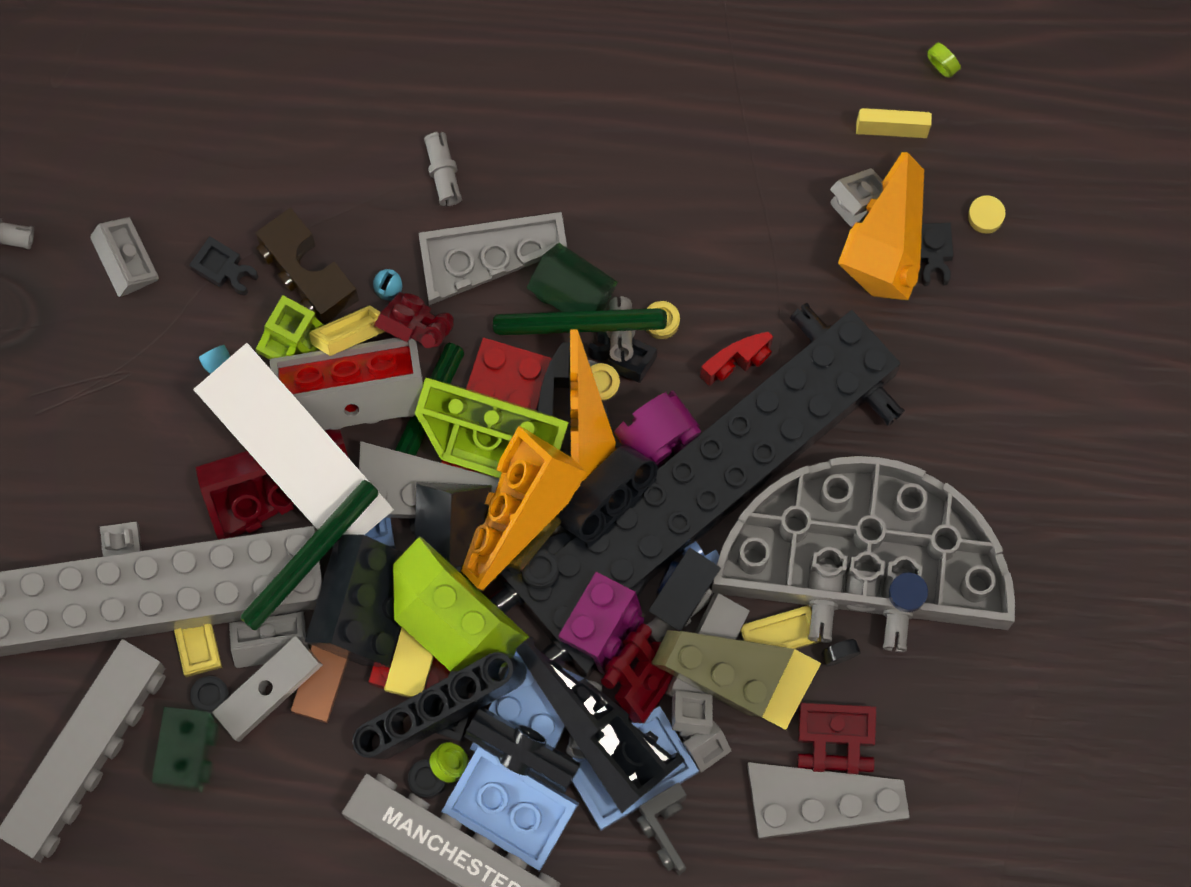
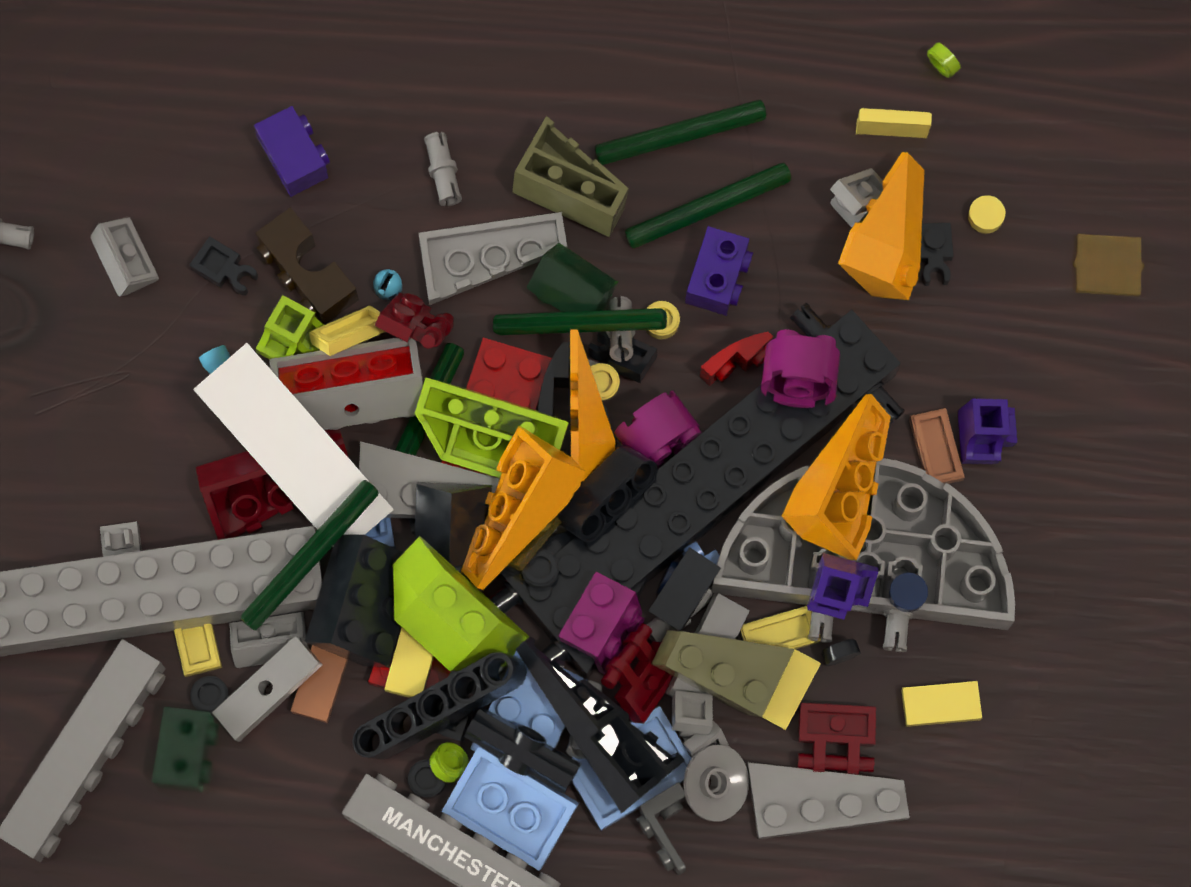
none -> dark purple brick [254,106,330,197]
none -> olive wedge [512,116,629,237]
none -> dark green axle [594,100,767,165]
none -> dark green axle [625,163,792,248]
none -> light grey dish [684,745,749,822]
none -> dark purple brick [685,226,753,316]
none -> magenta brick [761,329,840,408]
none -> light orange wedge [782,394,891,560]
none -> dark purple brick [807,553,878,620]
none -> light yellow tile [901,681,982,727]
none -> nougat tile [909,408,965,484]
none -> dark purple brick [958,398,1017,464]
none -> clear yellow piece [1073,234,1145,296]

